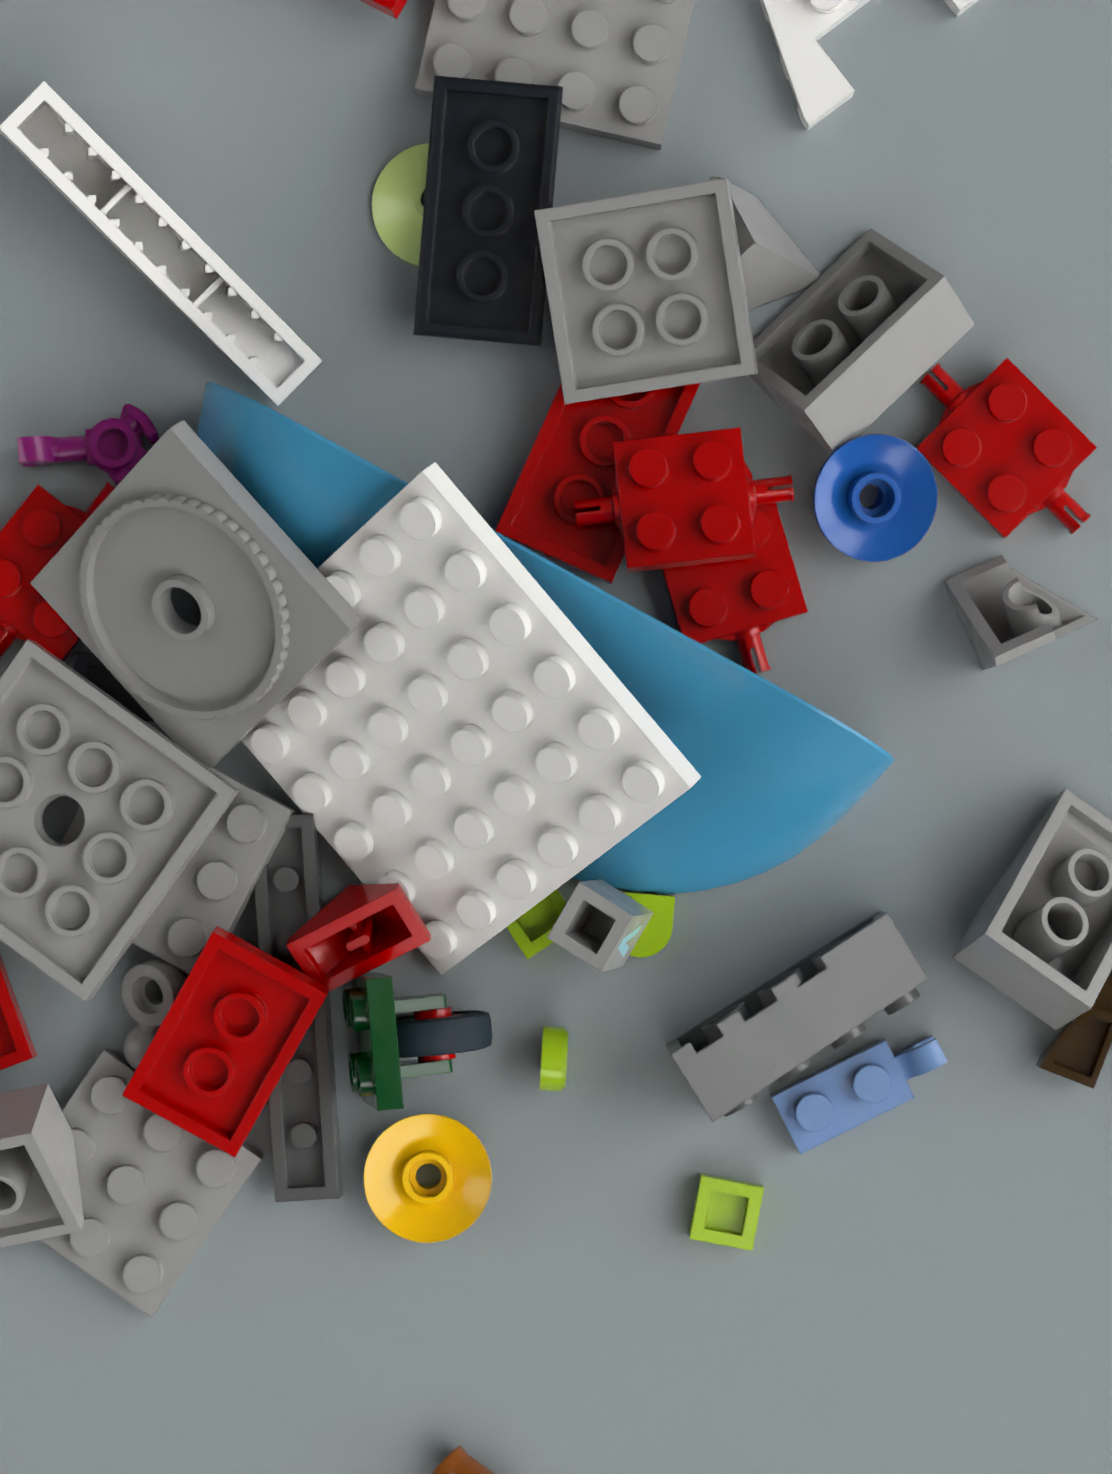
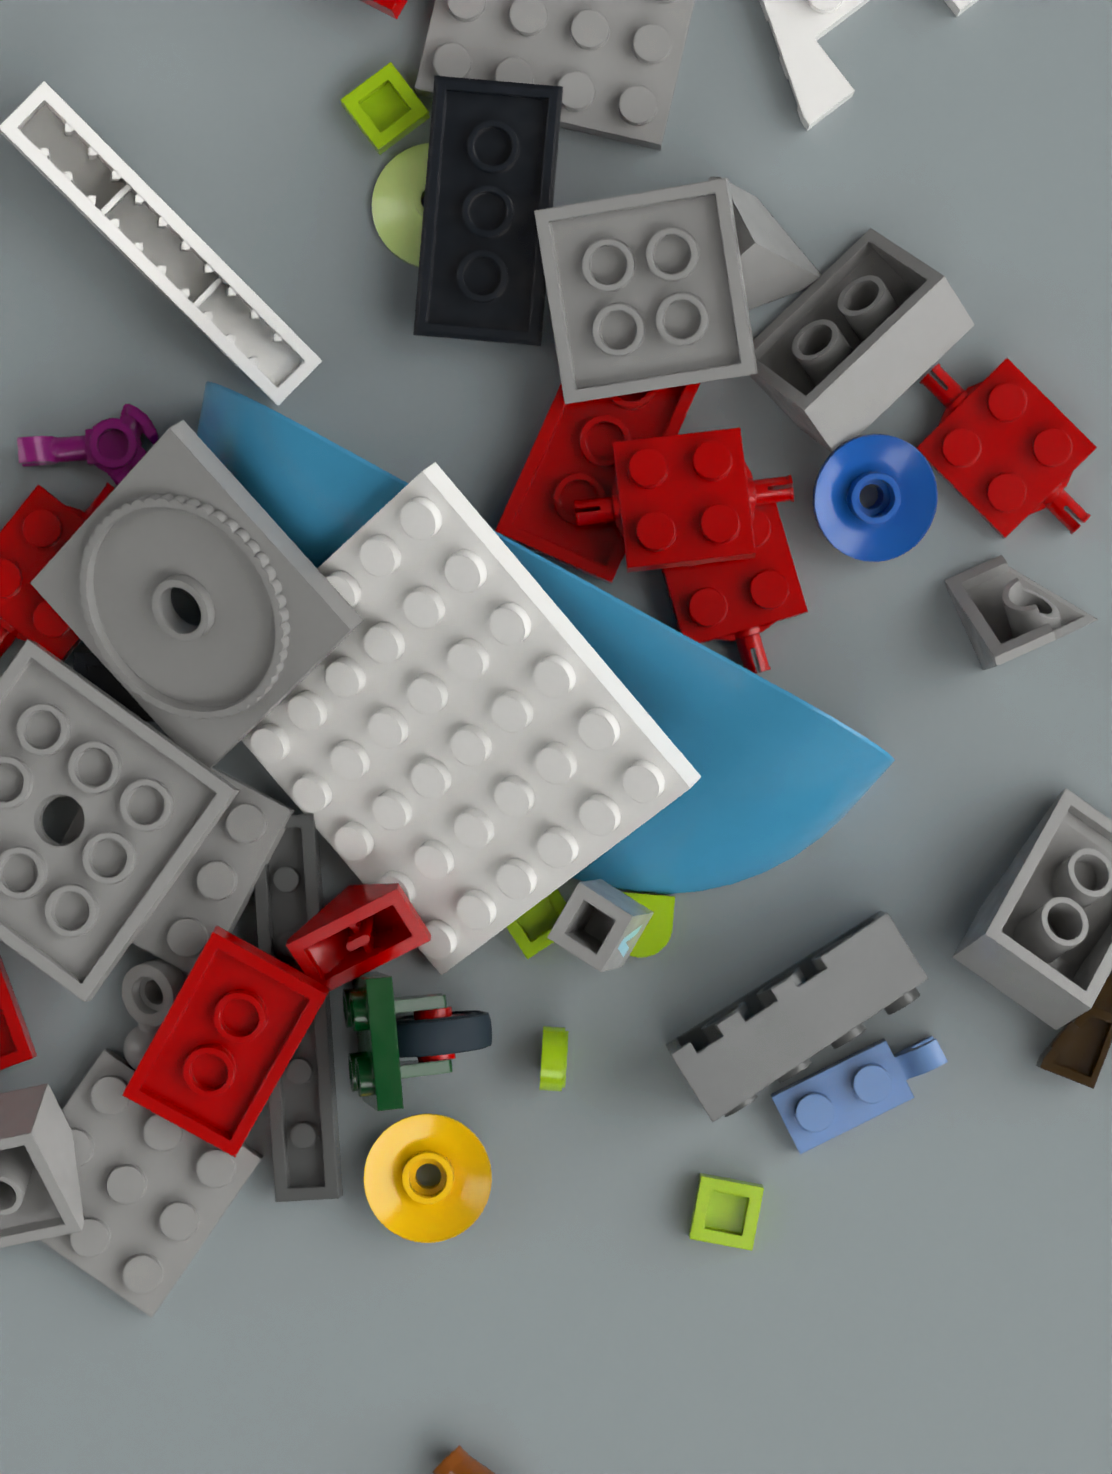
none -> lime tile [340,62,430,155]

